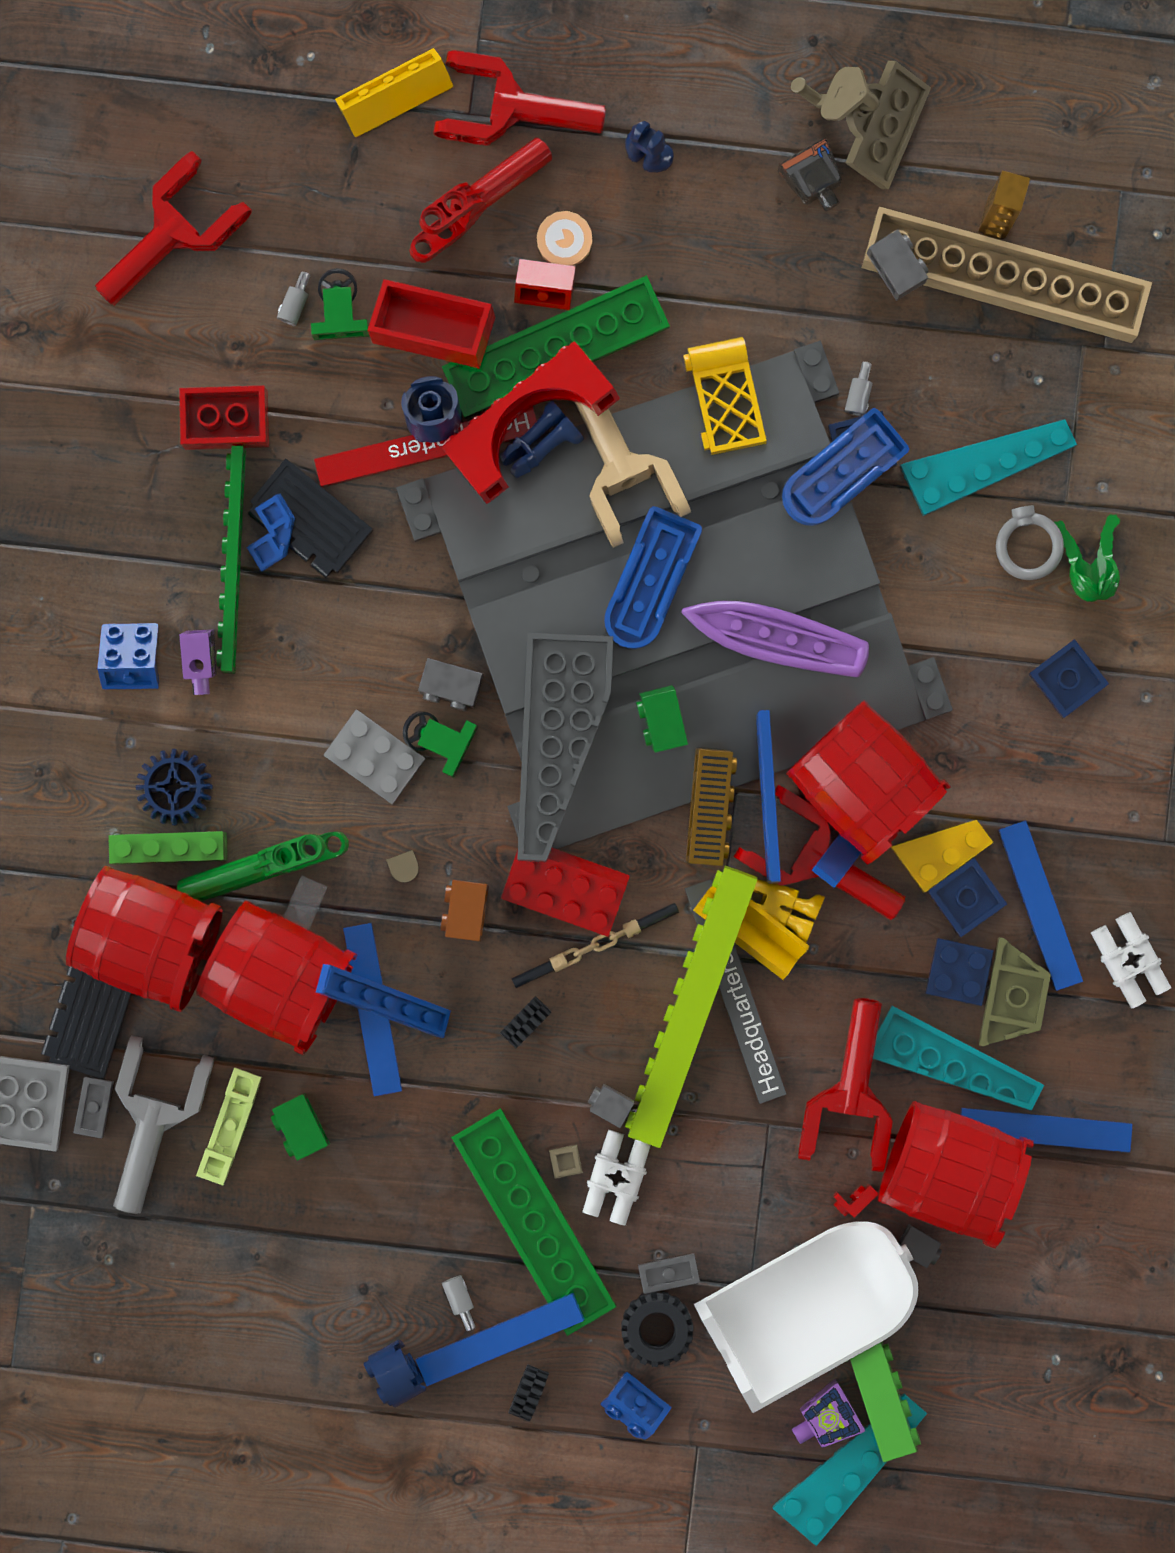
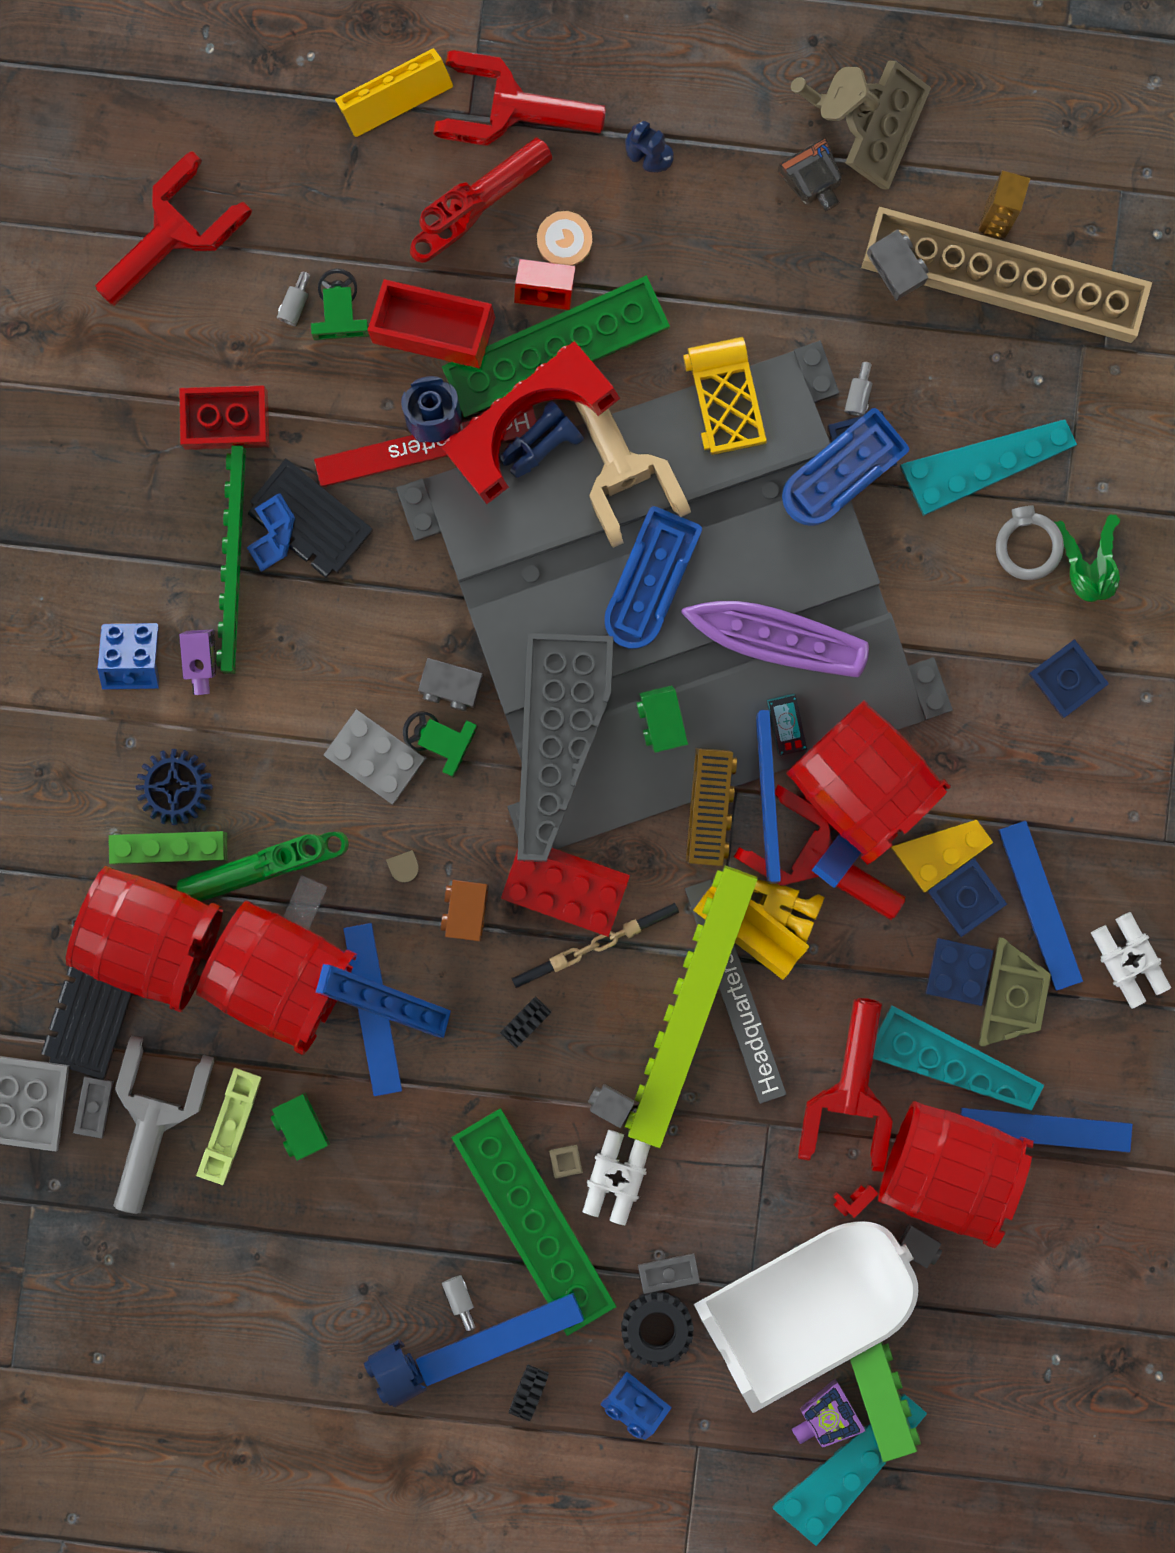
none -> tile [767,694,807,756]

